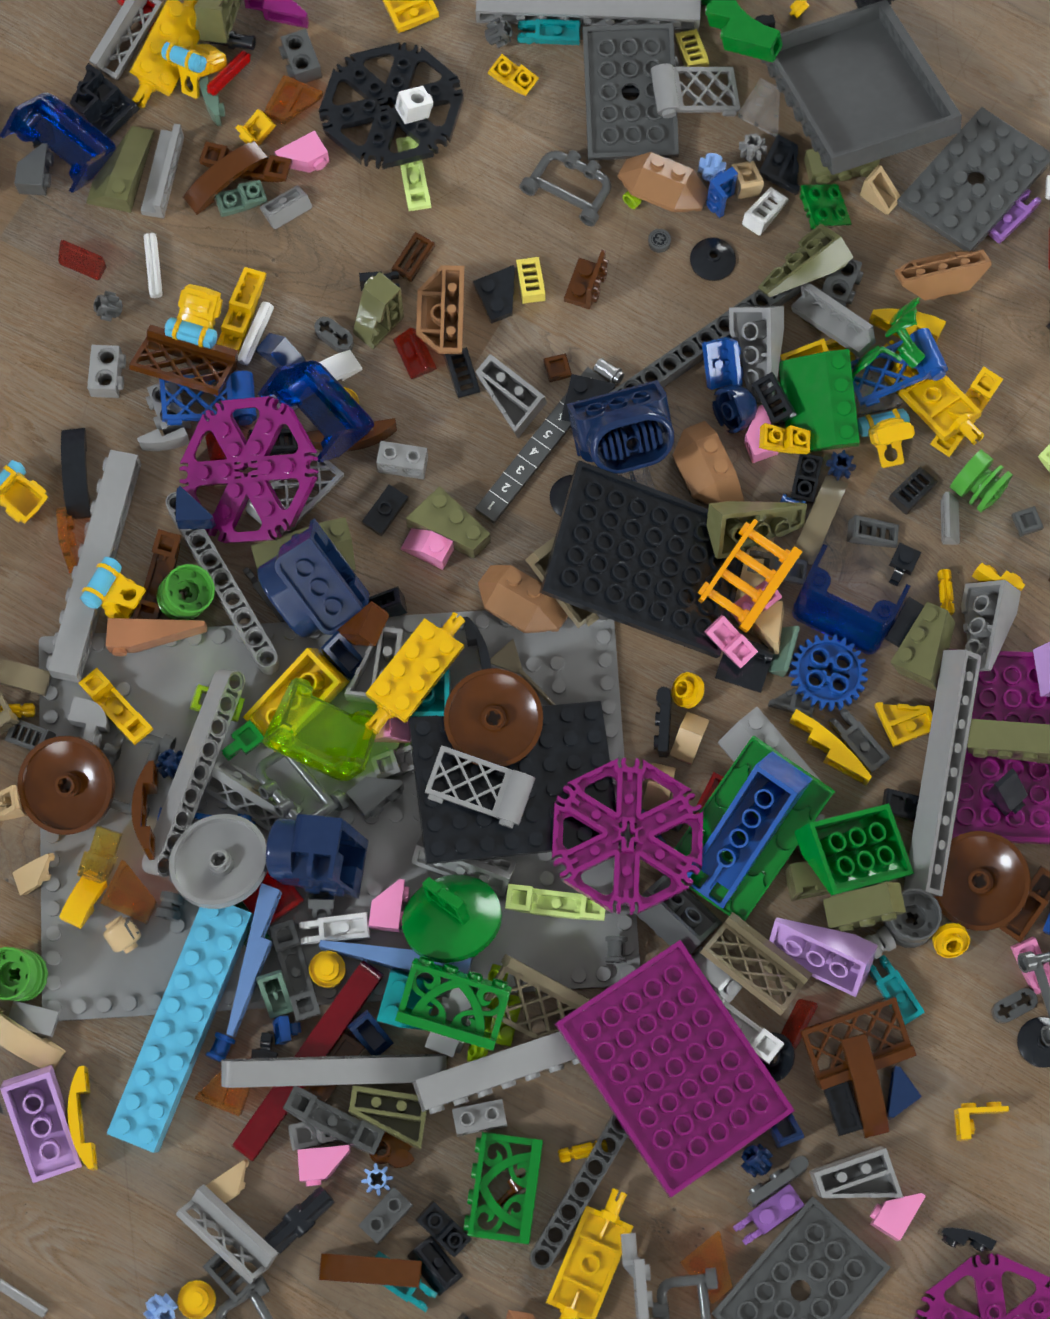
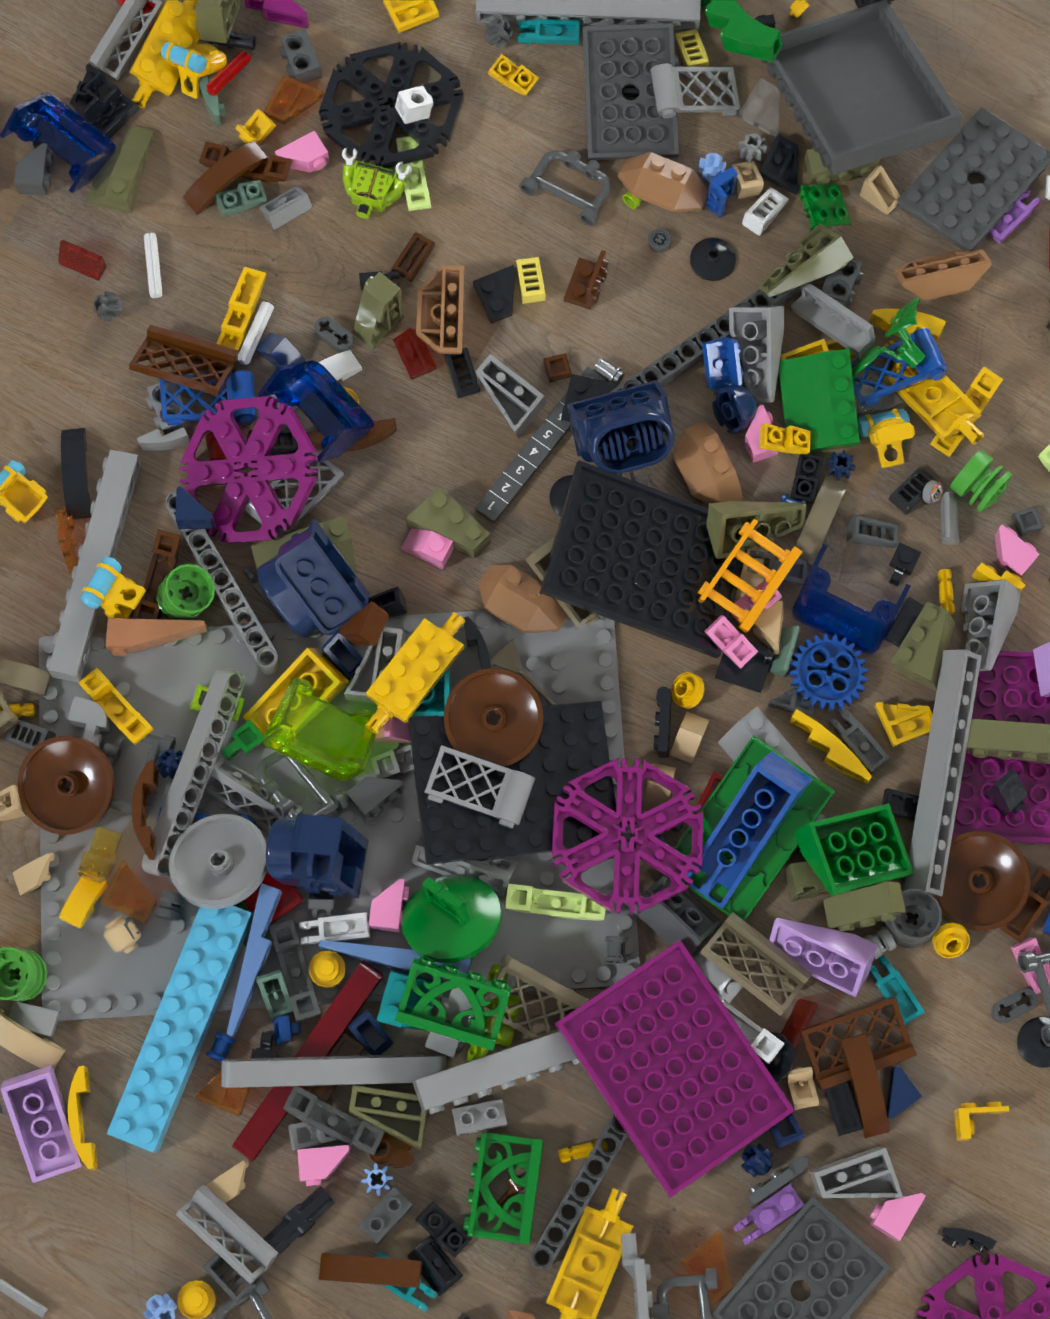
light grey brick [87,345,126,398] -> none
light grey fence [141,124,184,219] -> none
yellow piece [165,284,223,349] -> none
black plate [362,485,409,536] -> none
light grey brick [376,441,428,479] -> none
black slope [752,372,797,426] -> none
none -> lime torso [342,148,412,219]
none -> tan bracket [787,1067,819,1110]
none -> light grey tile [923,480,944,505]
none -> bright pink slope [995,525,1040,577]

